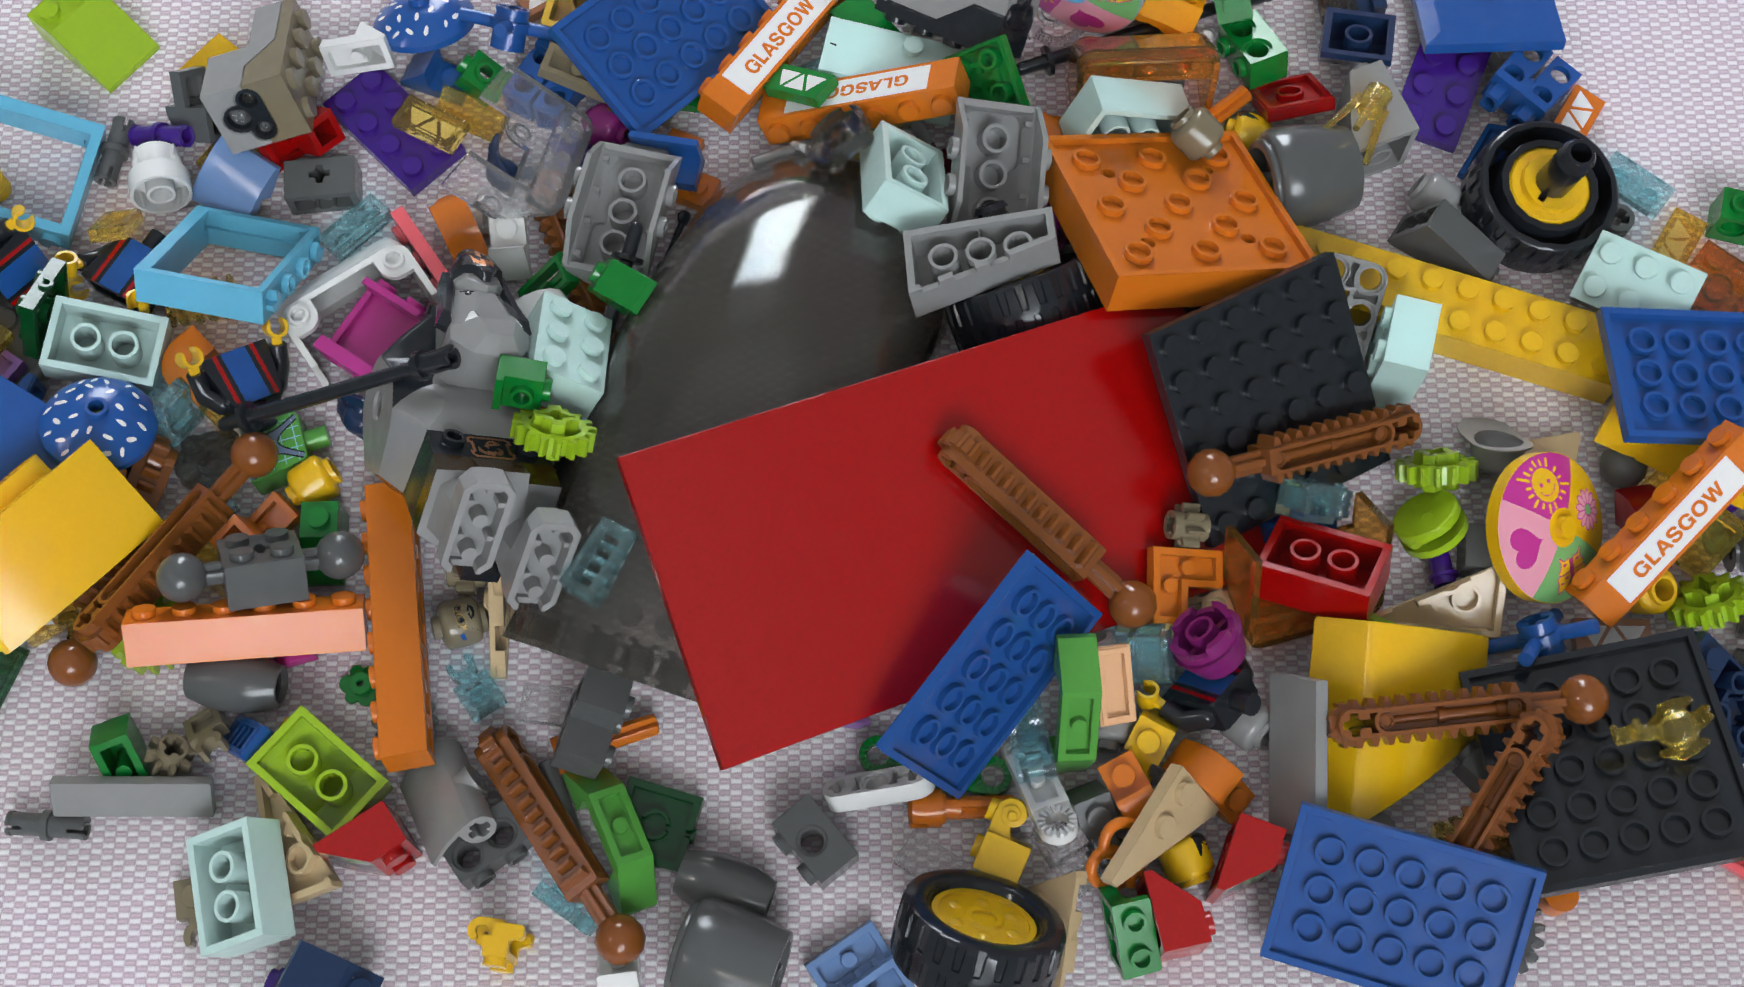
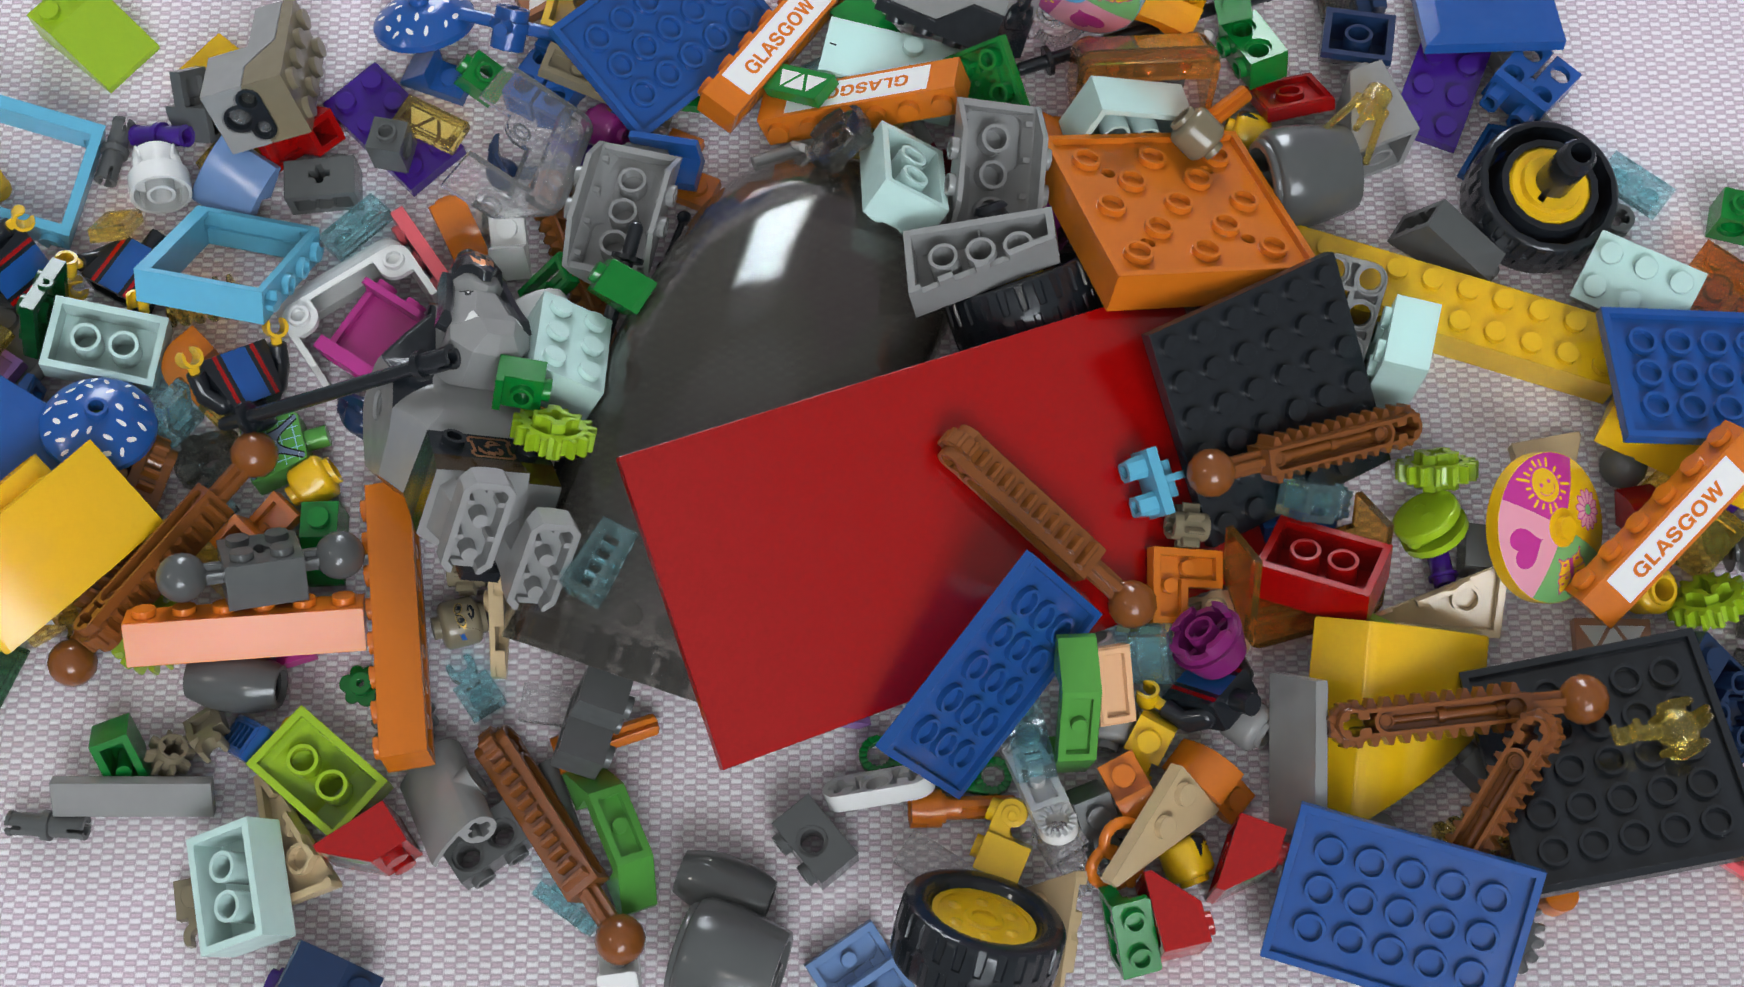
white slope [319,22,397,77] -> none
clear yellow tile [433,85,511,144] -> none
yellow piece [467,917,535,974] -> none
dark green plate [626,776,705,874] -> none
light grey head [1407,173,1462,212] -> none
light grey piece [1457,418,1533,478] -> none
blue bar [1488,608,1600,667] -> none
orange tile [1552,84,1606,136] -> none
clear yellow tile [1651,207,1709,264] -> none
none -> dark grey brick [365,116,417,173]
none -> medium azure hips [1118,446,1185,520]

